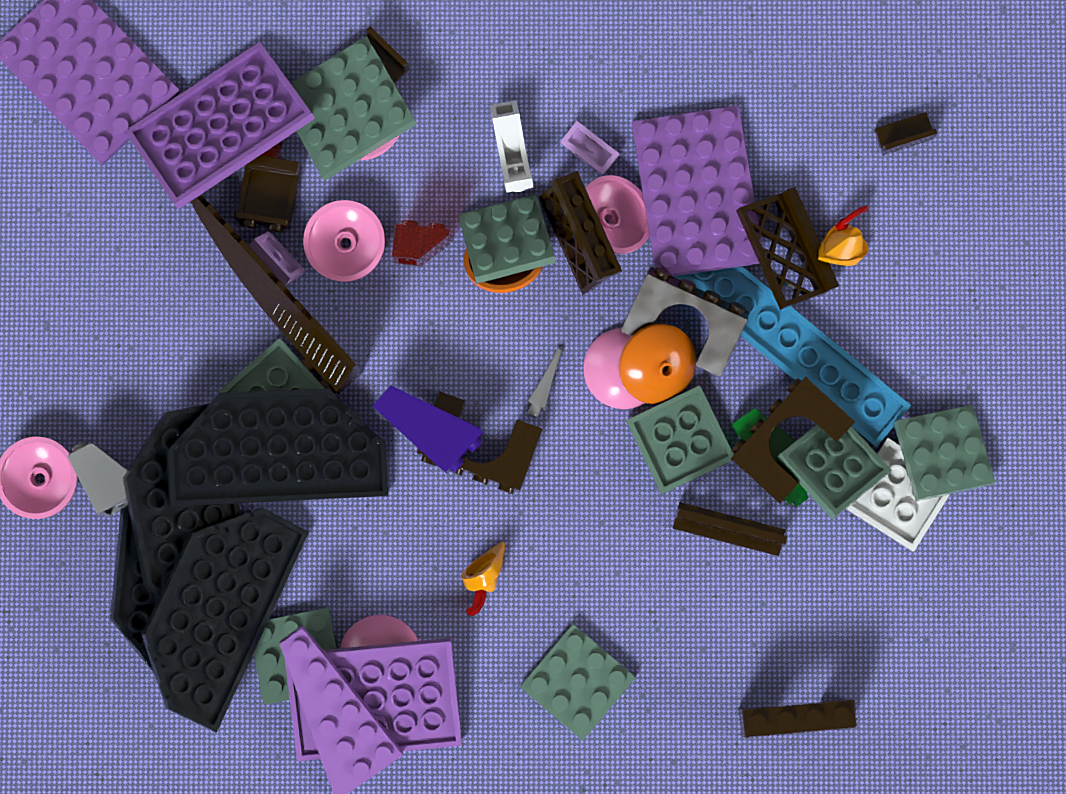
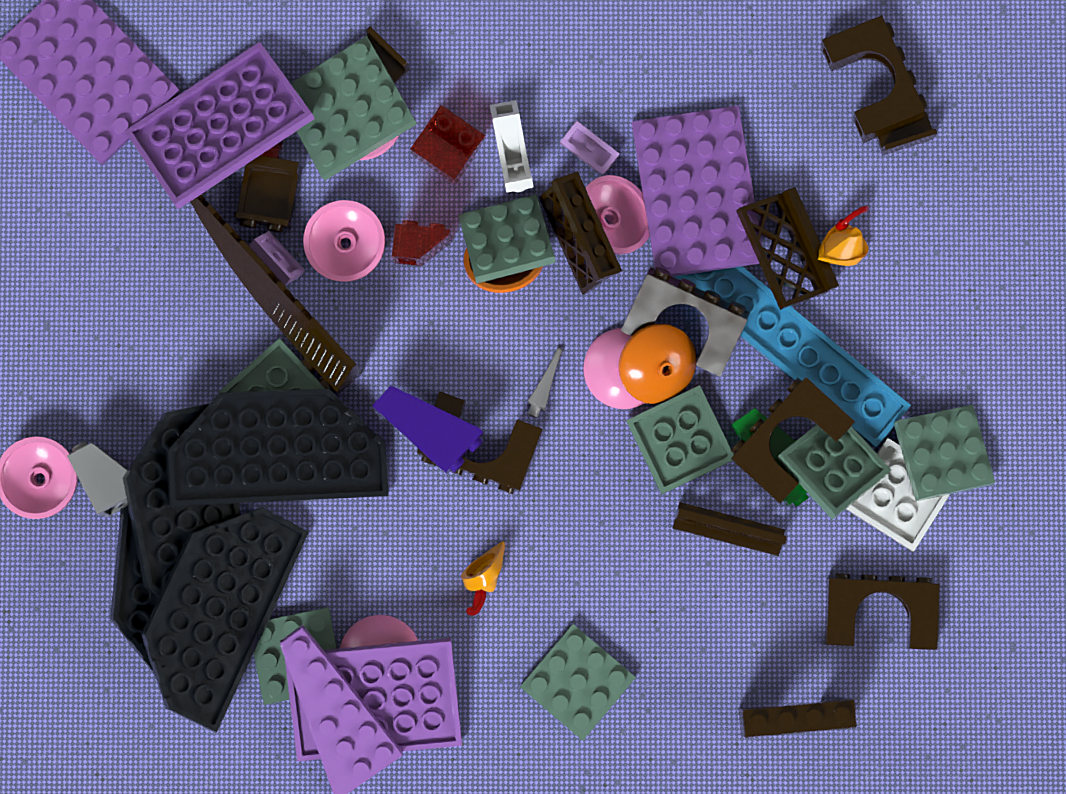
none -> clear red slope [410,105,486,185]
none -> dark brown arch [821,15,927,143]
none -> dark brown arch [824,573,940,650]

